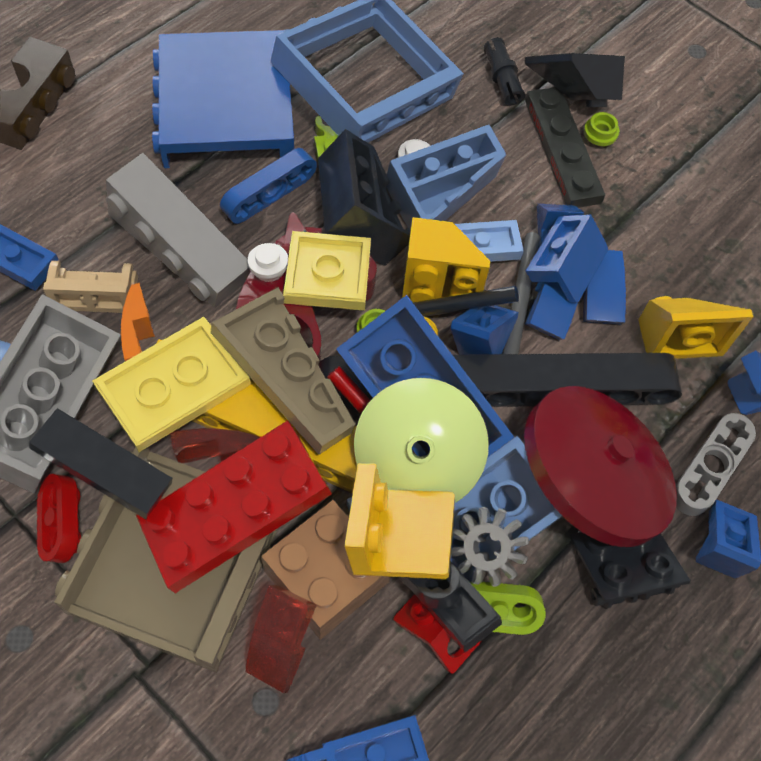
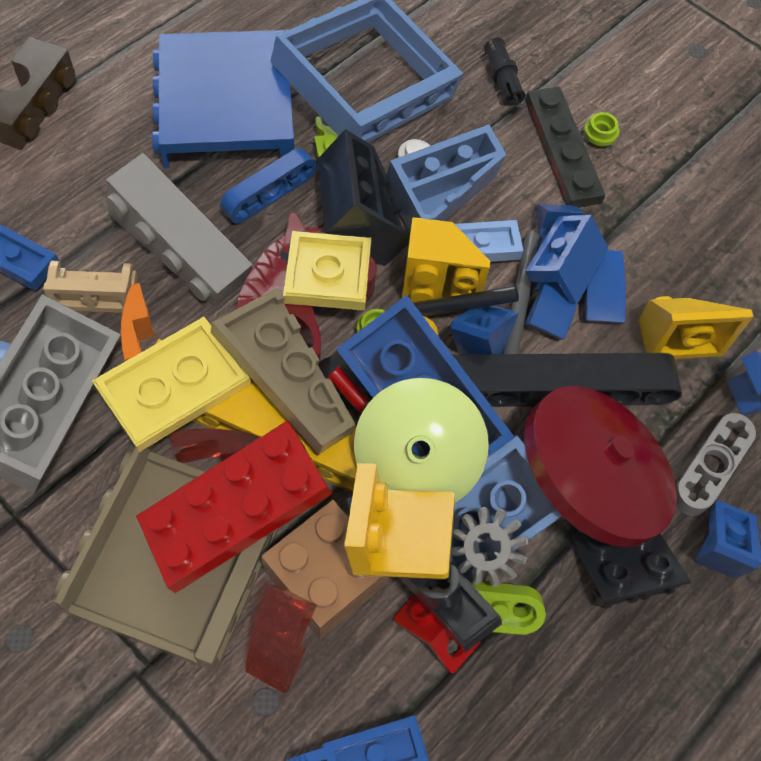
black tile [29,408,173,519] -> none
red plate [37,474,81,563] -> none
white plate [248,243,288,282] -> none
black slope [525,53,625,107] -> none

